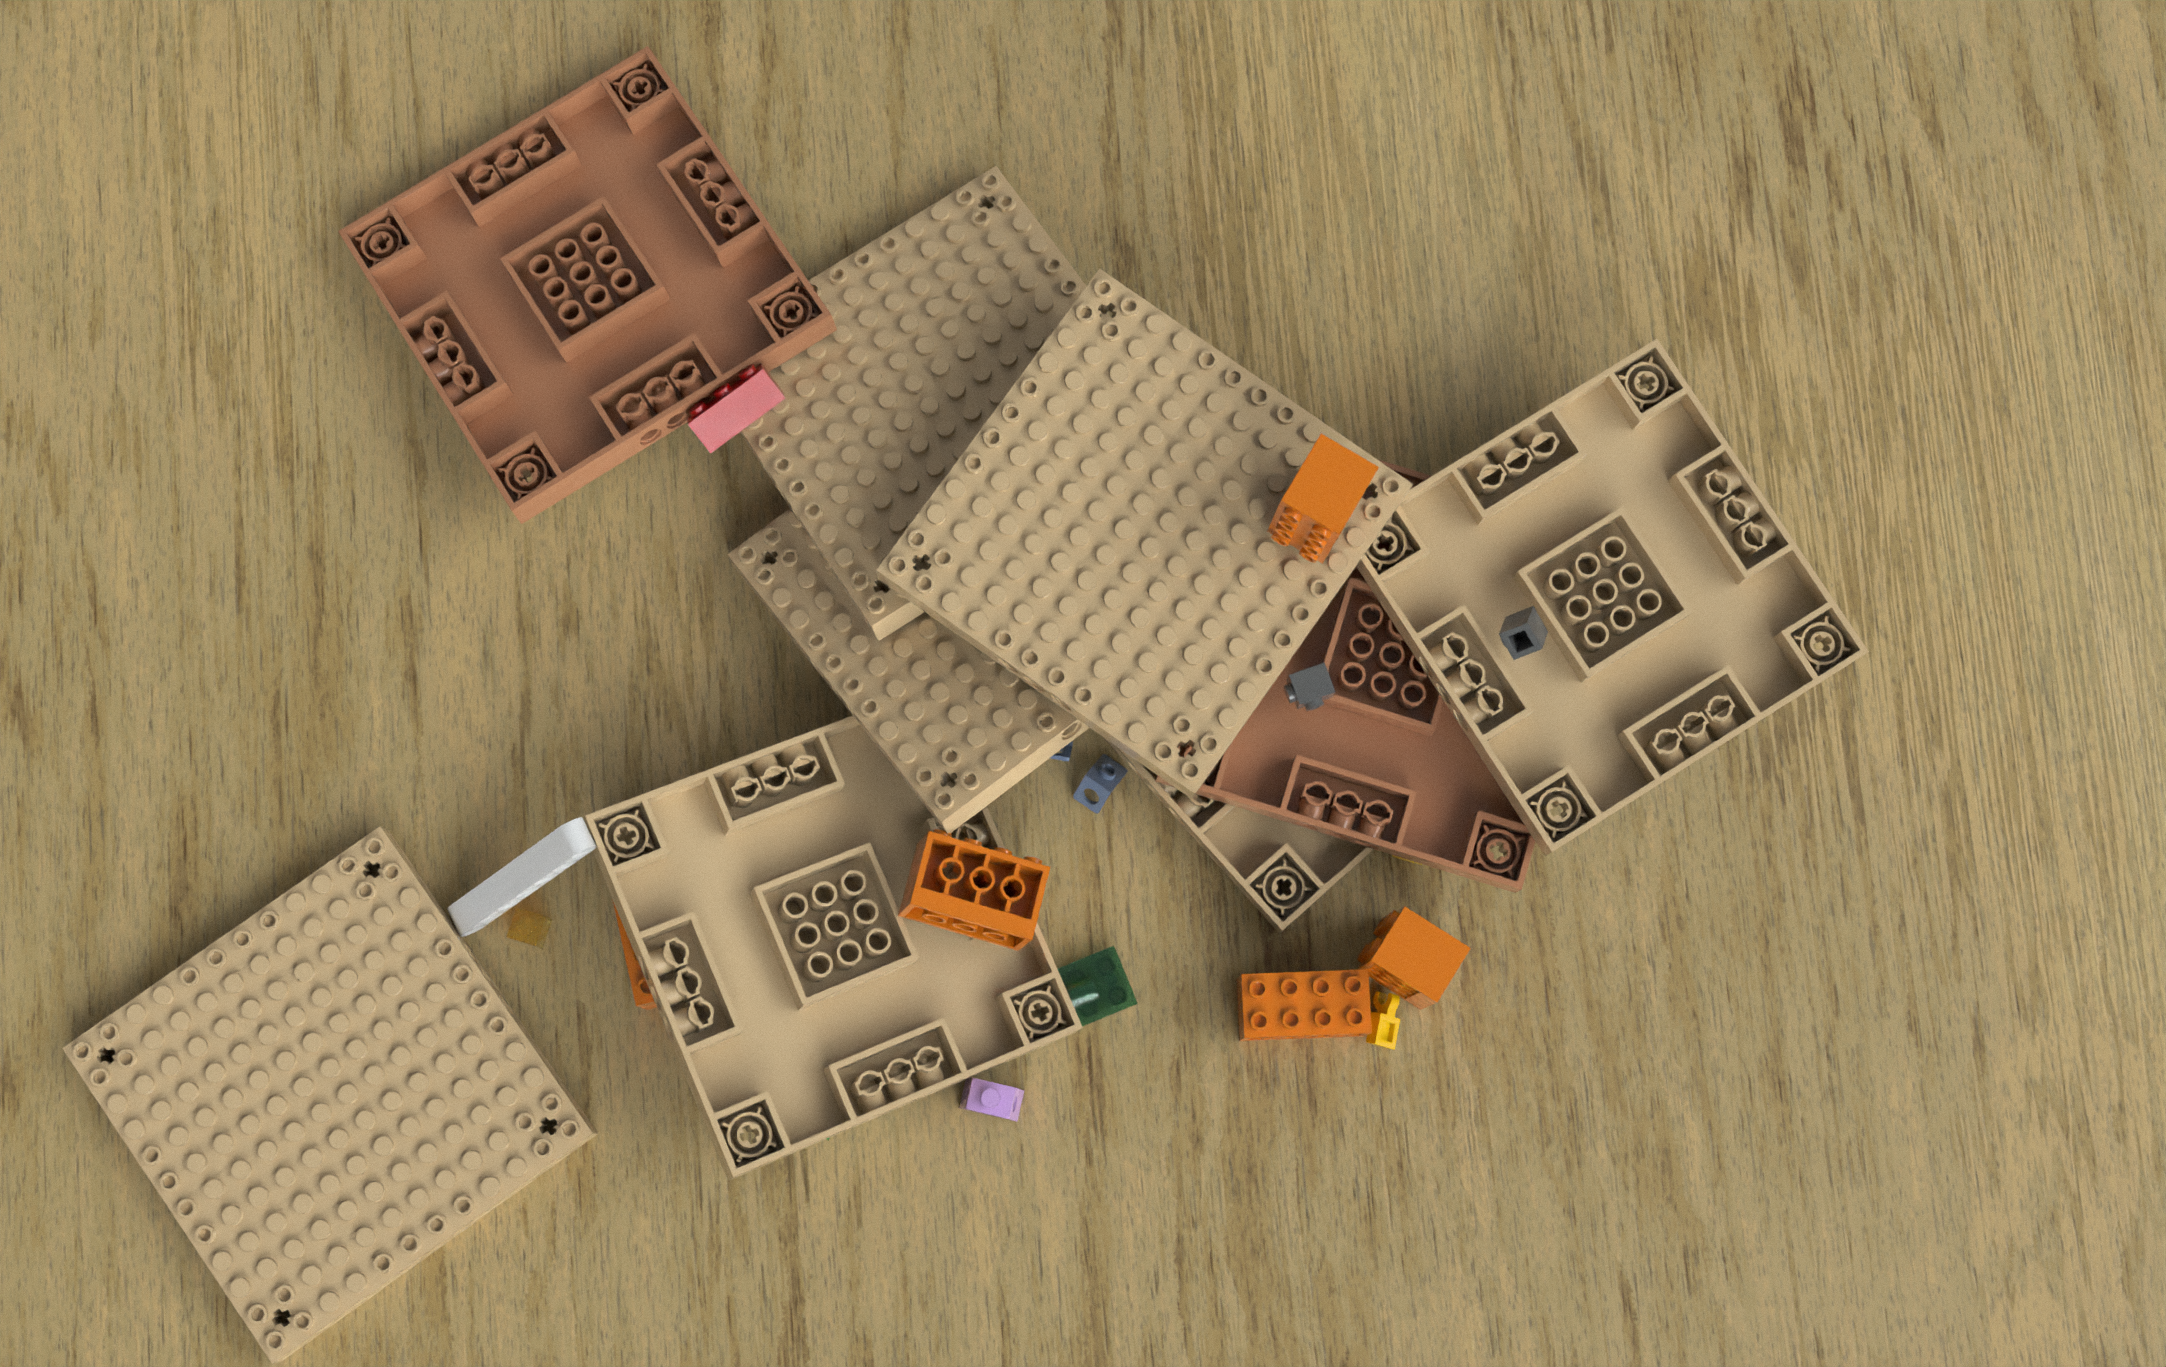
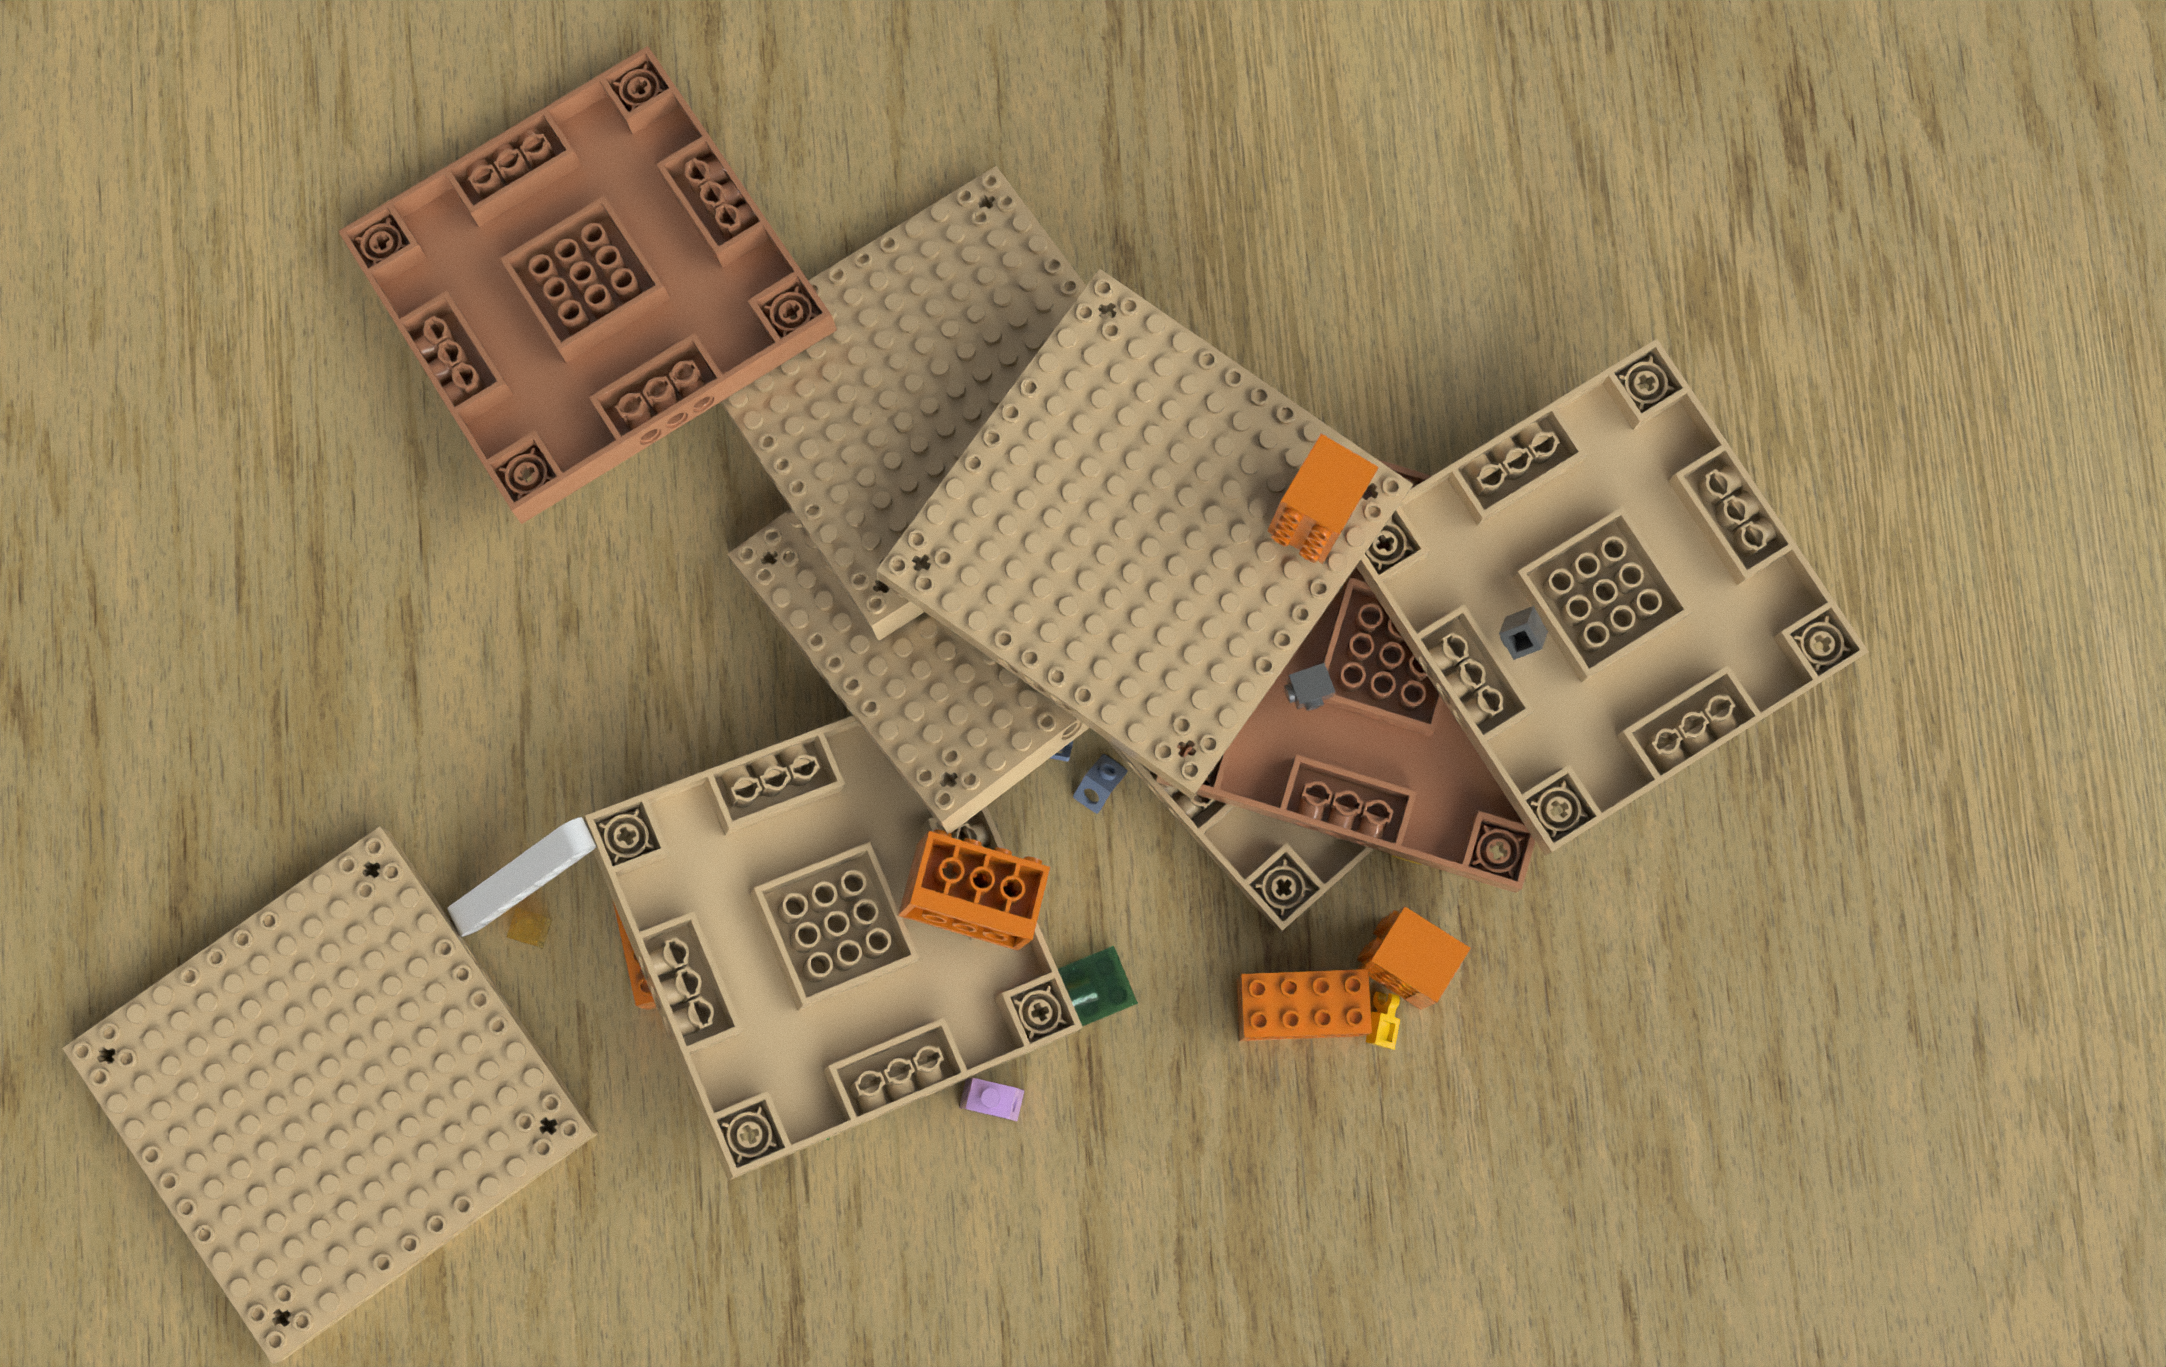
brick [687,363,785,454] -> none

